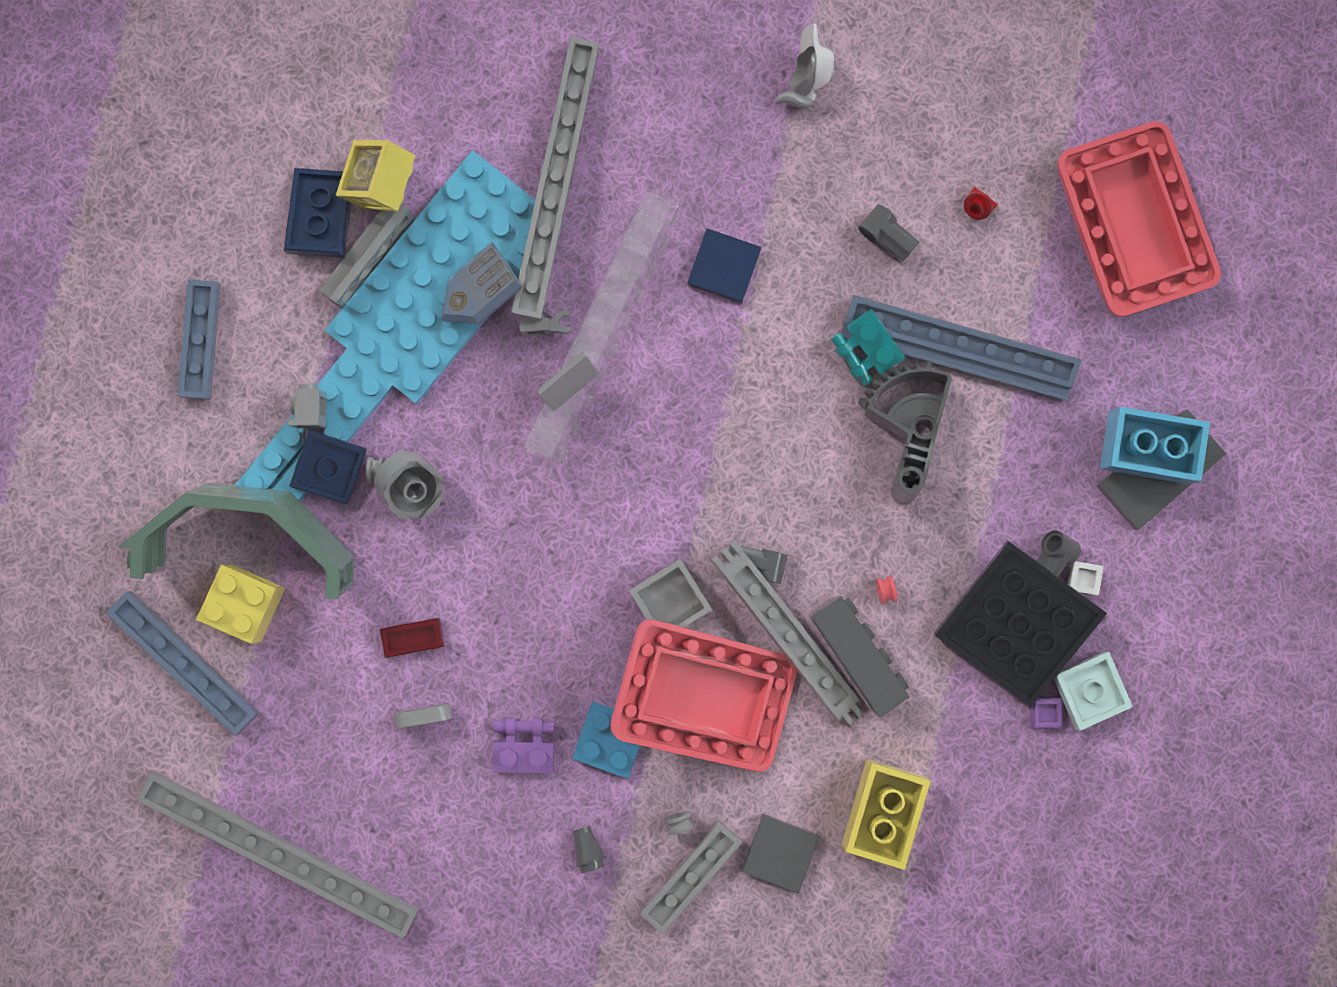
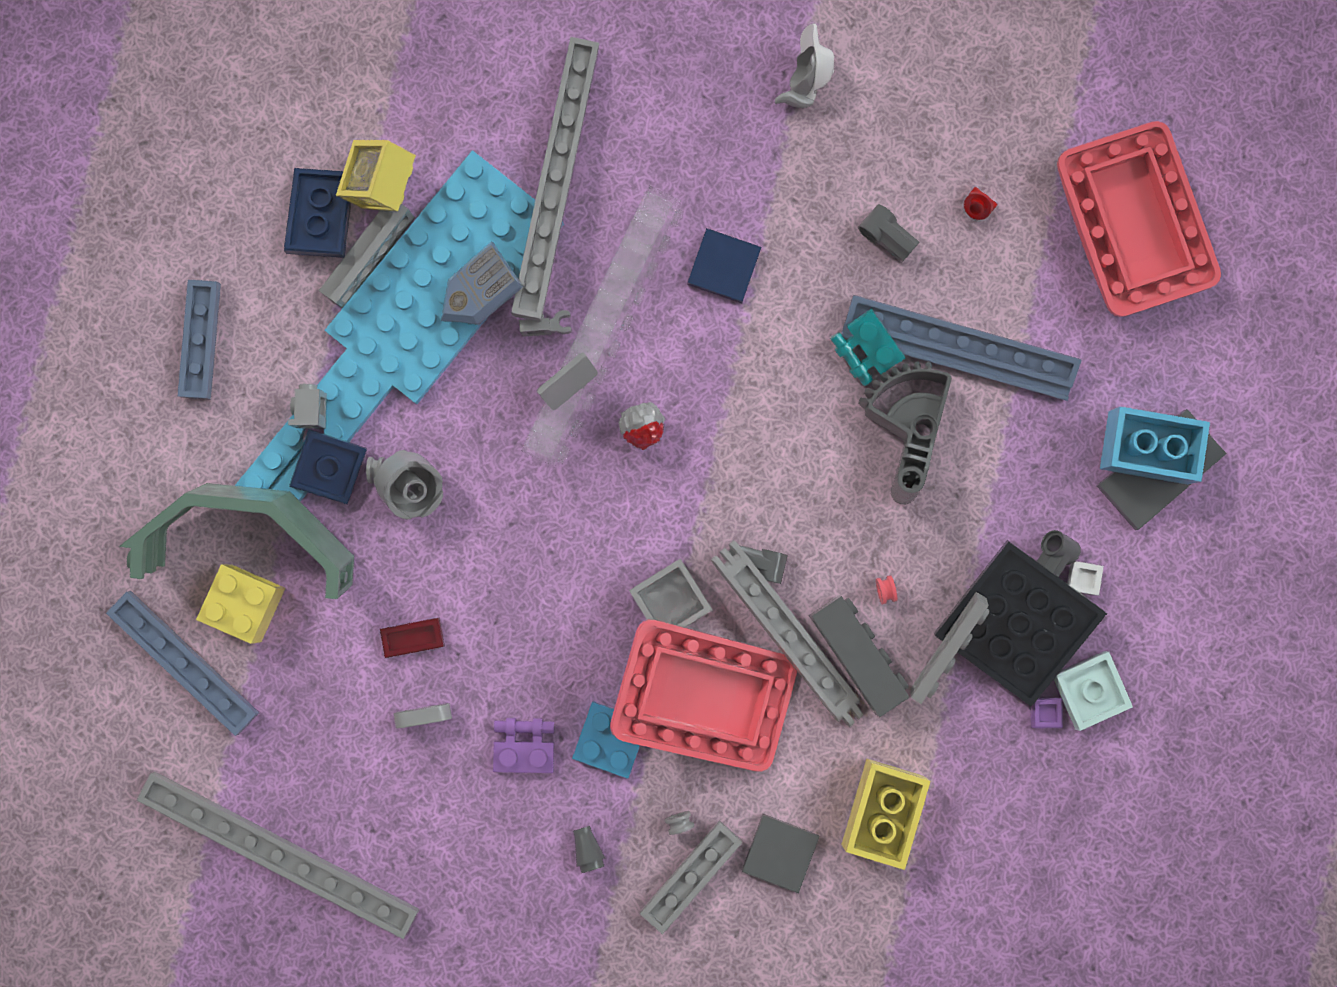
none -> piece [618,402,665,450]
none -> light grey plate [910,592,989,704]

